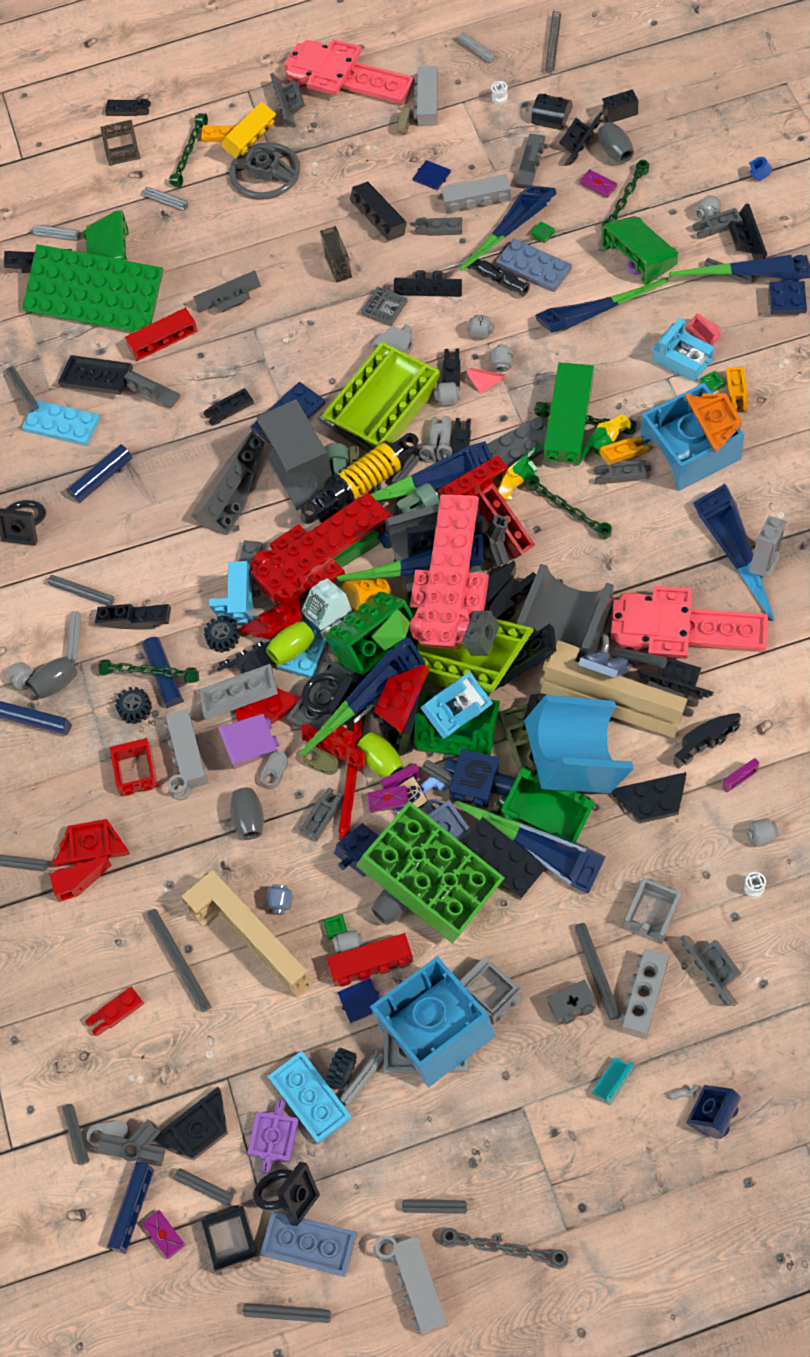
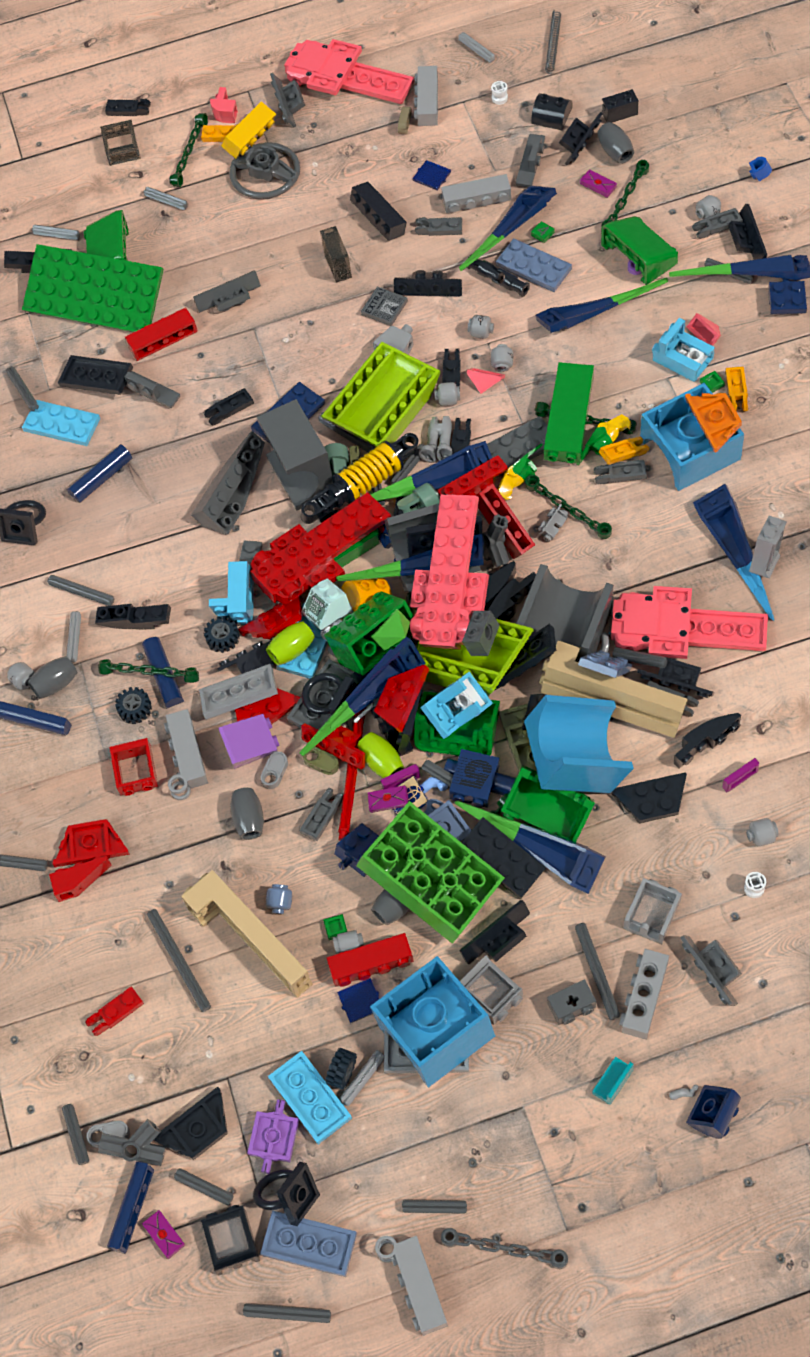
none -> coral brick [210,87,238,123]
none -> black bracket [460,900,530,964]
none -> light grey hinge [536,504,568,542]

